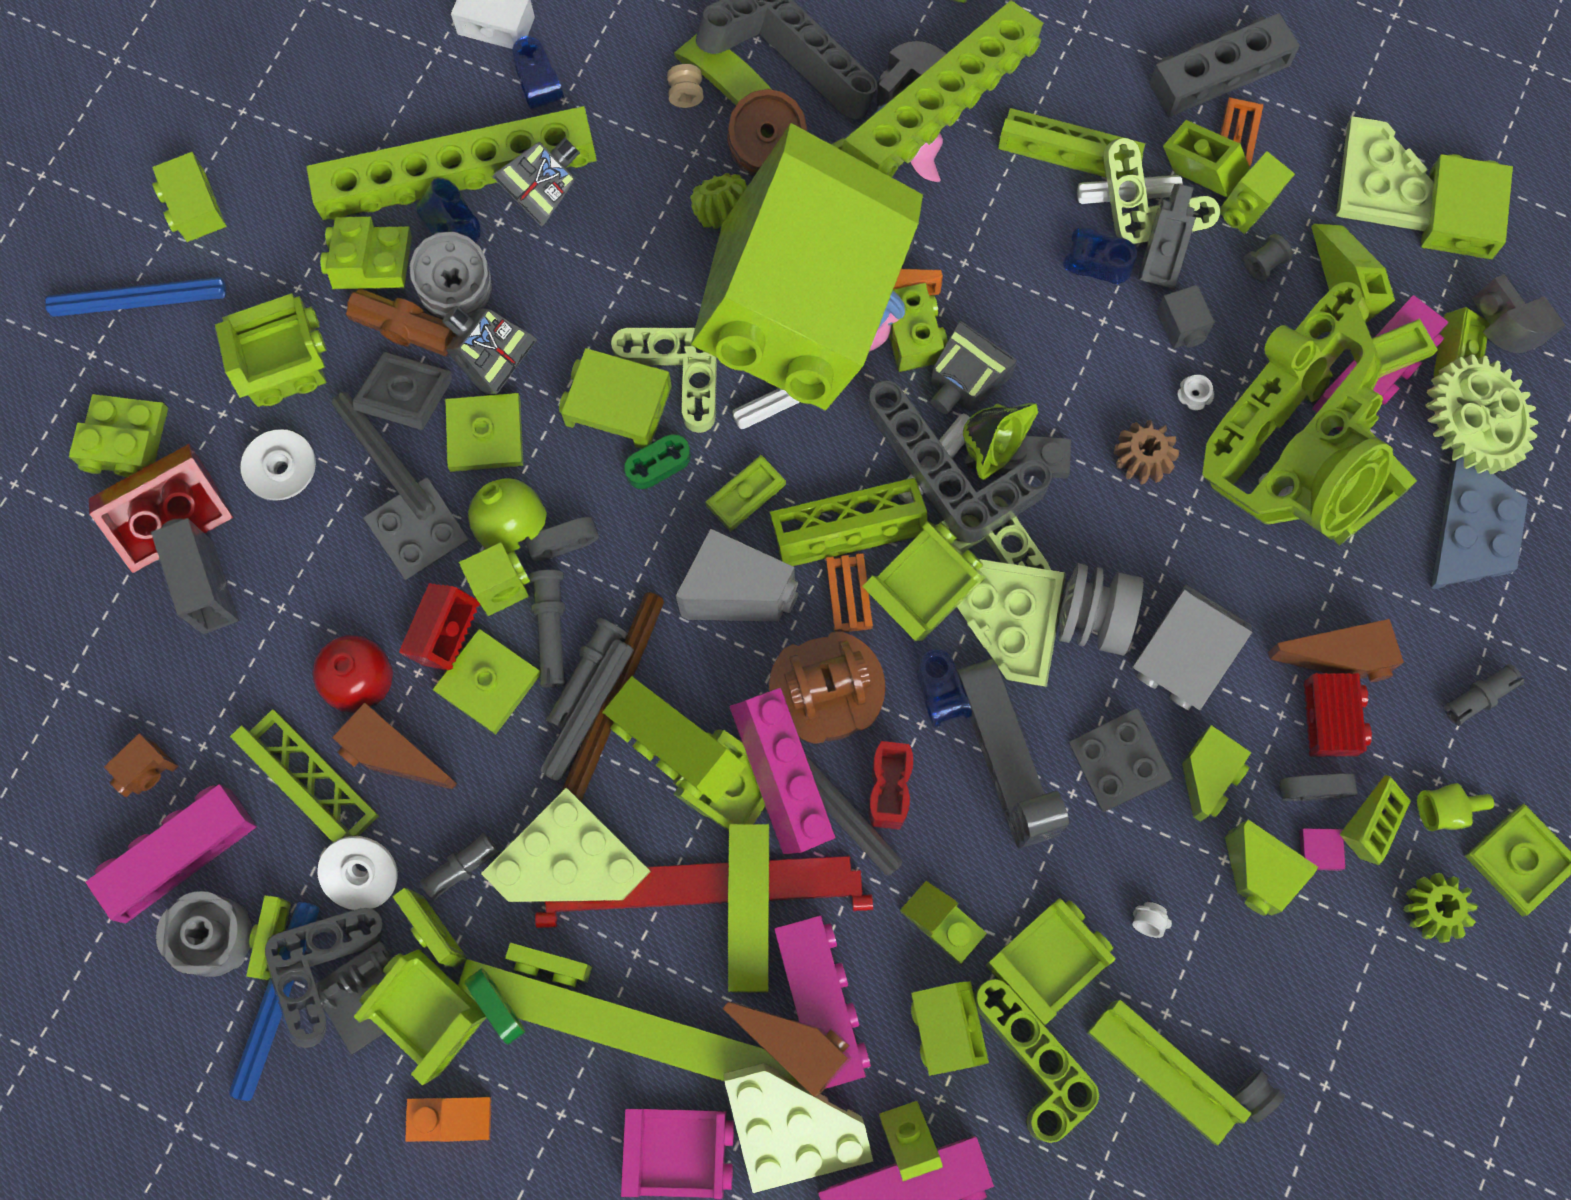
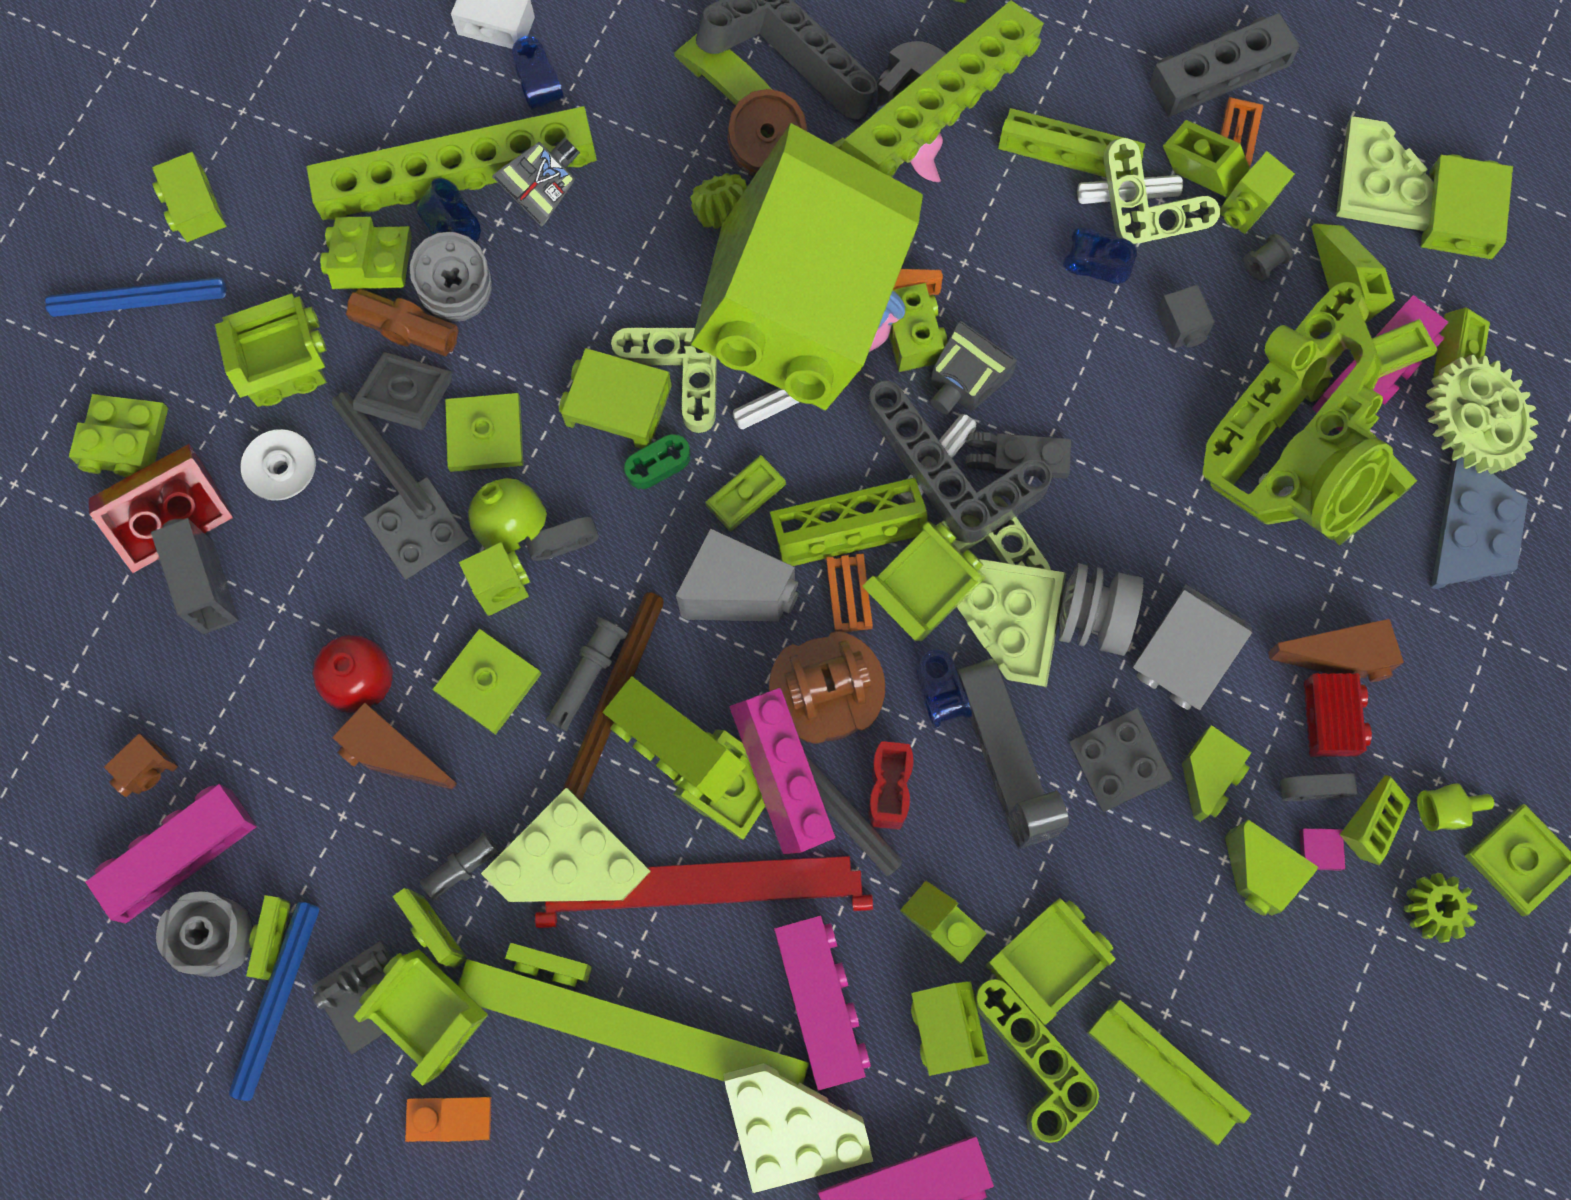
lime fence [230,709,379,842] -> none
dark grey beam [265,908,382,1048] -> none
white dish [318,836,398,910] -> none
red brick [399,583,480,670] -> none
torso [442,306,537,394] -> none
green beam [464,968,526,1045] -> none
dark grey pin [529,570,566,688] -> none
dark grey axle [540,639,633,781] -> none
dark pink panel [621,1109,734,1199] -> none
tan wheel [667,64,704,108] -> none
dark orange slope [723,1002,852,1097] -> none
lime slope [728,824,769,993] -> none
lime plate [879,1101,943,1181] -> none
lime hat [963,403,1038,480] -> none
medium nougat gear [1114,420,1179,485] -> none
white plate [1133,902,1172,938] -> none
dark grey hinge [1137,184,1196,289] -> none
white plate [1177,375,1214,410] -> none
dark grey wheel [1232,1069,1285,1123] -> none
dark grey pin [1444,664,1524,726] -> none
flat silver brick [1472,274,1566,353] -> none

